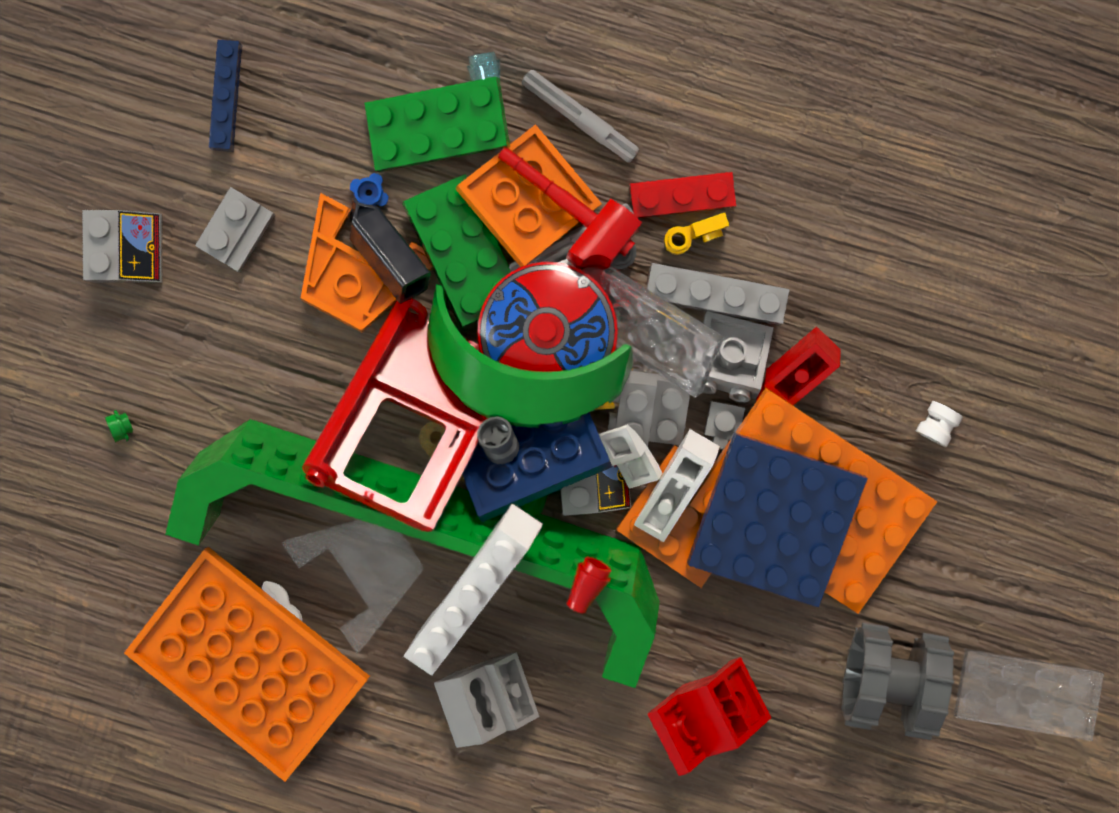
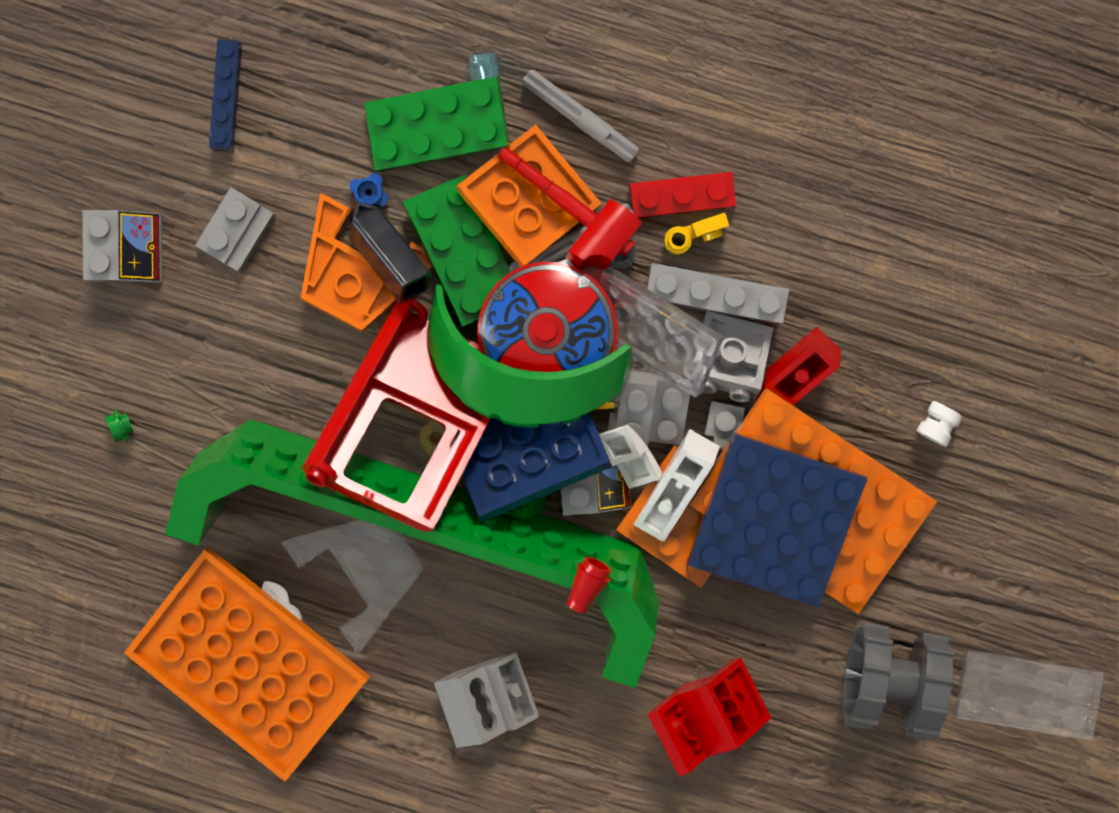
white arch [403,504,542,675] -> none
dark grey wheel [477,417,519,464] -> none

